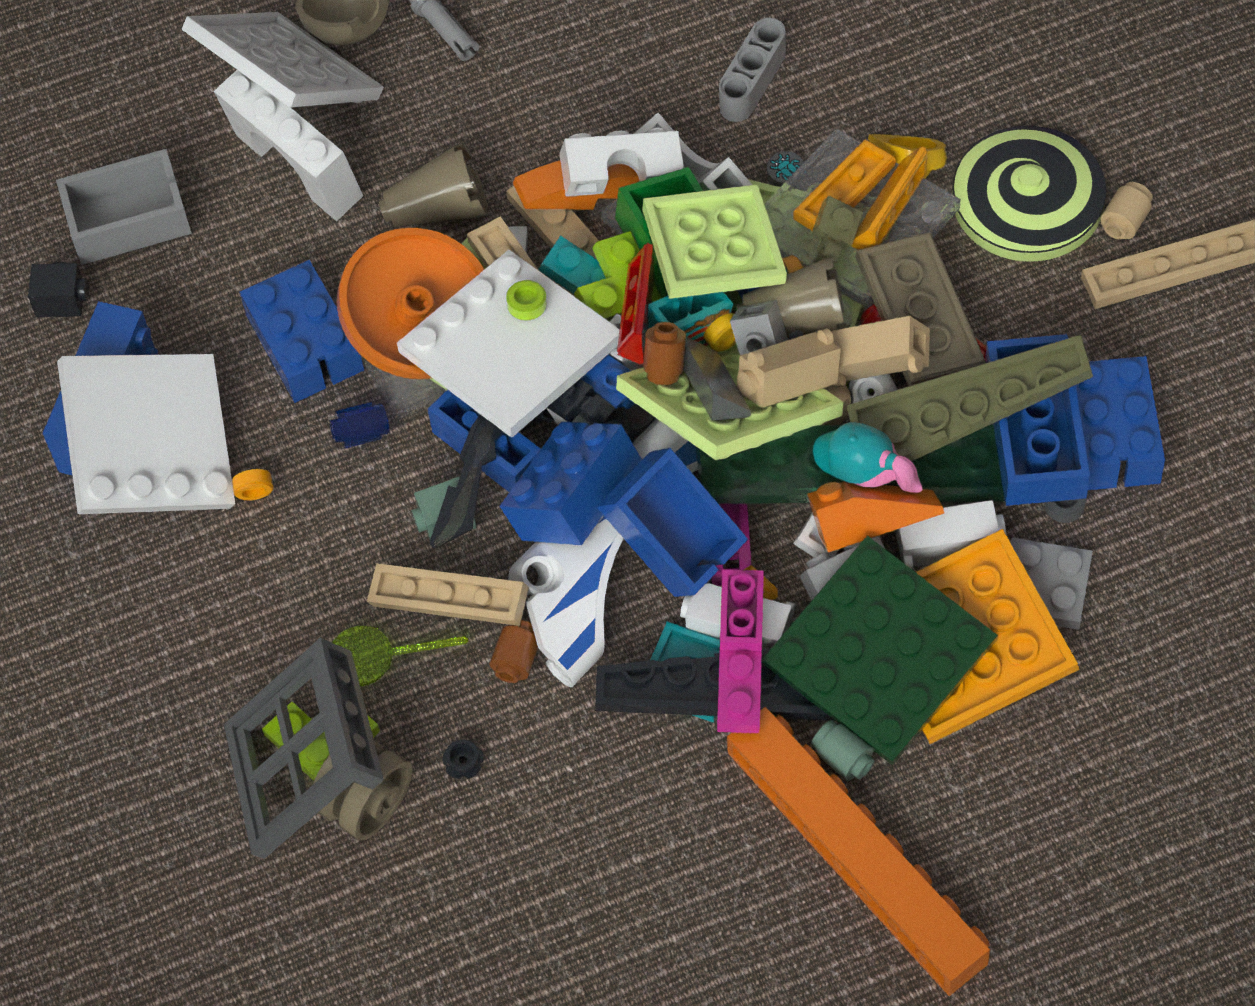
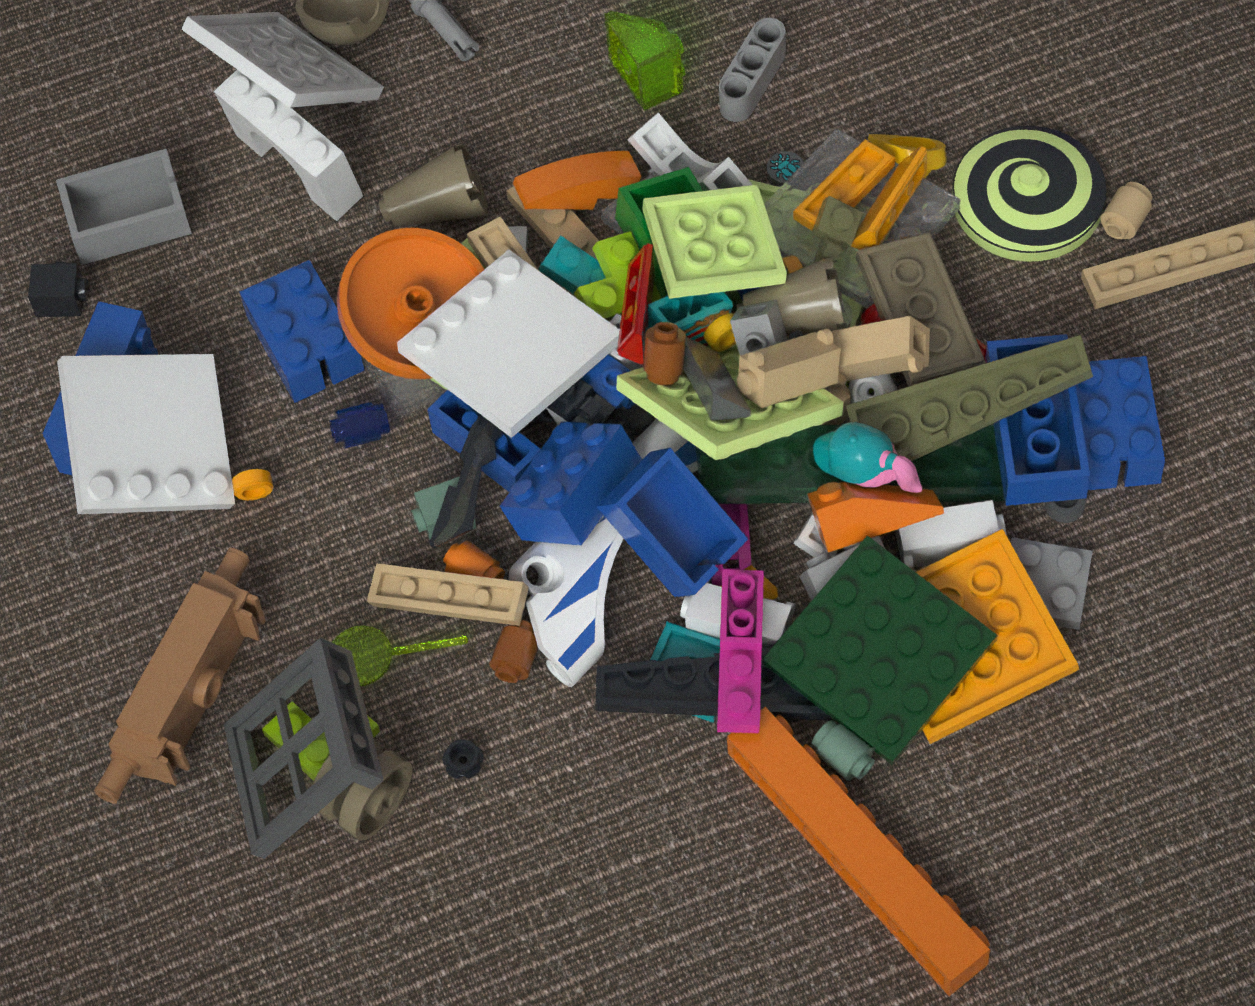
lime tile [506,280,547,320] -> none
white arch [560,128,684,196] -> none
none -> medium nougat brick [94,548,266,804]
none -> orange brick [443,540,505,579]
none -> clear neon green slope [604,11,685,111]

